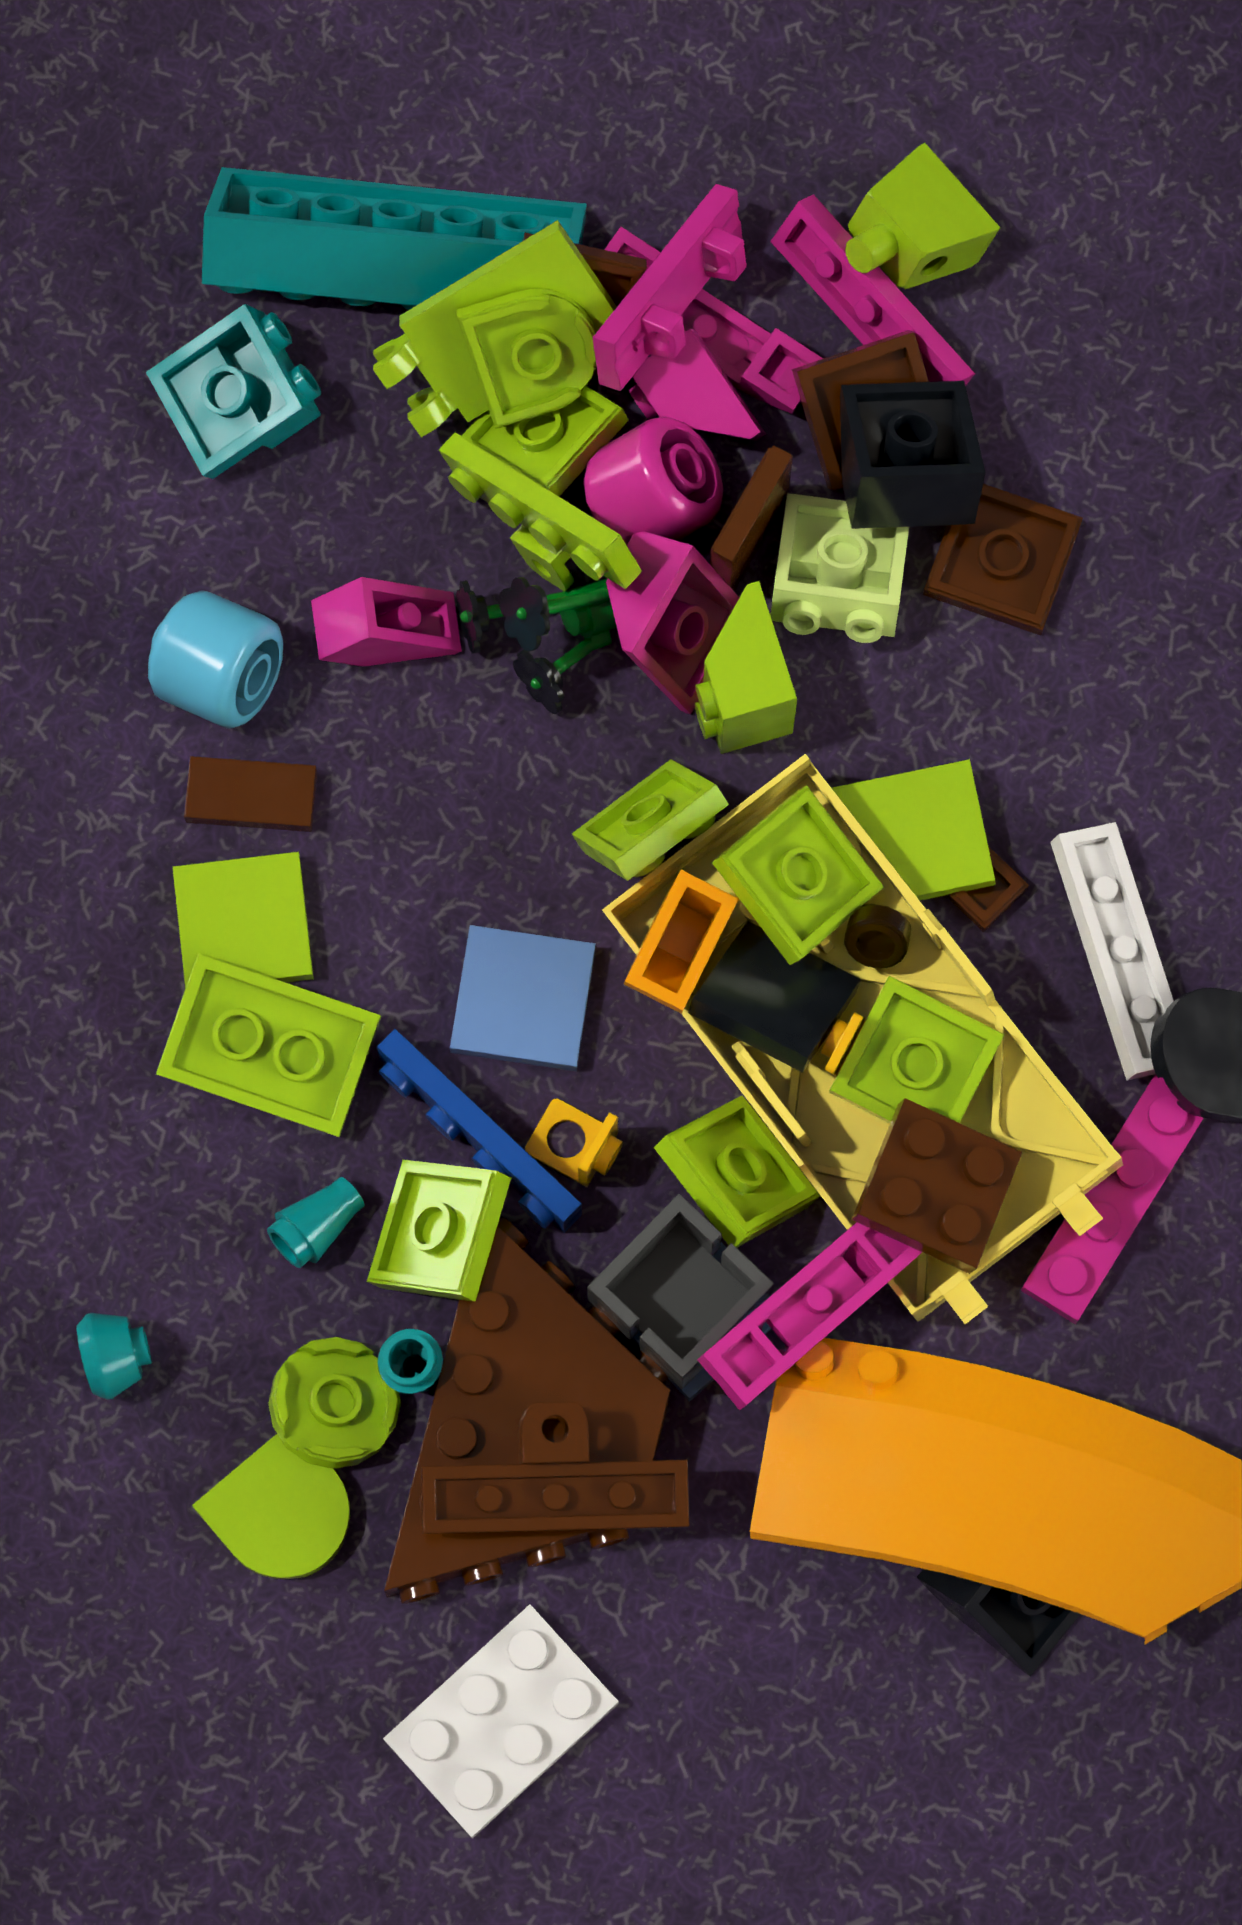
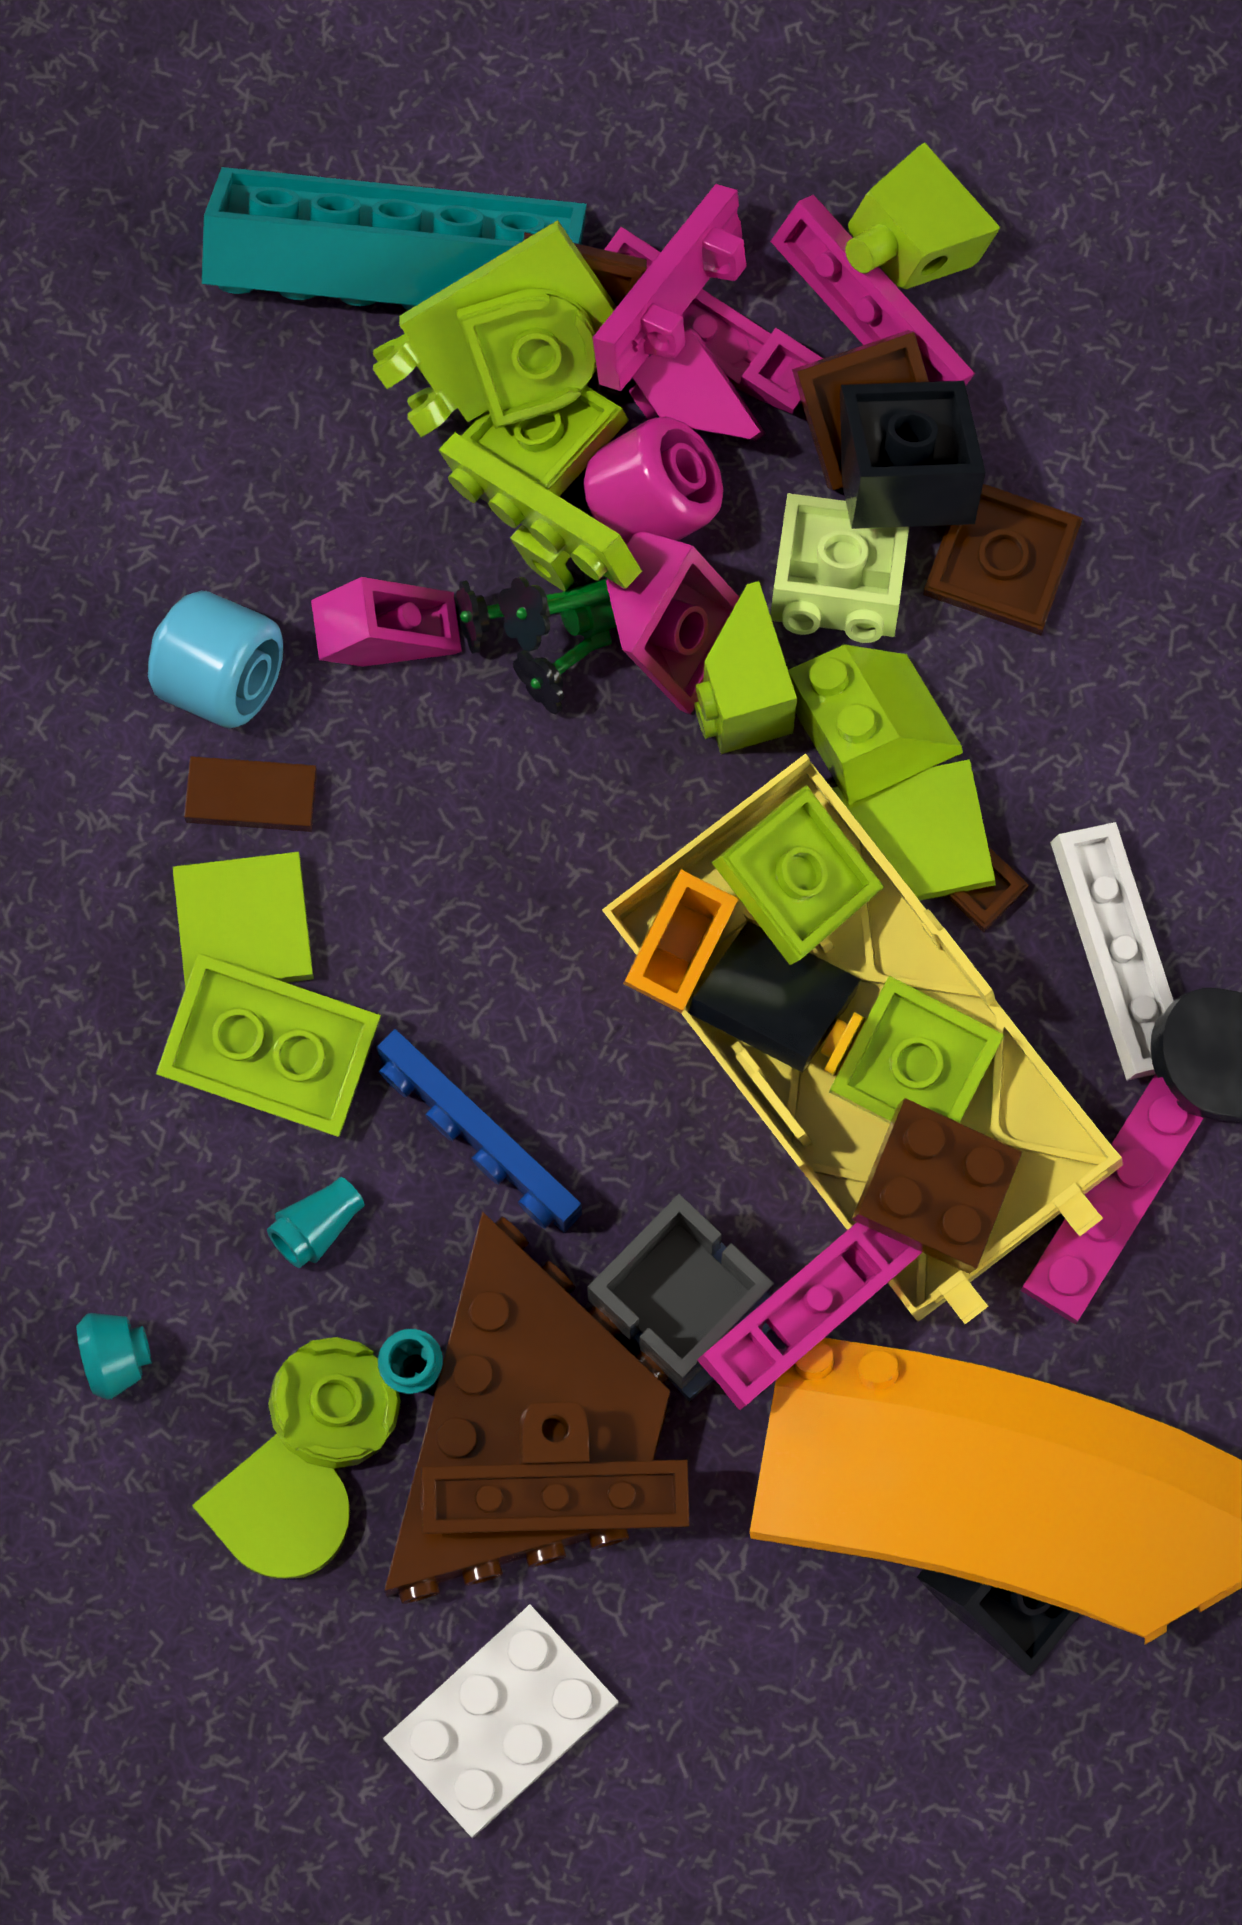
teal plate [146,304,321,479] -> none
lime tile [367,1160,511,1302] -> none
medium blue tile [450,925,596,1071] -> none
yellow bracket [525,1098,623,1187] -> none
lime plate [572,759,729,881] -> none
lime tile [654,1095,820,1248] -> none
reddish brown tile [710,445,793,591] -> none
dark brown tile [844,904,911,969] -> none
none -> lime slope [788,644,963,805]

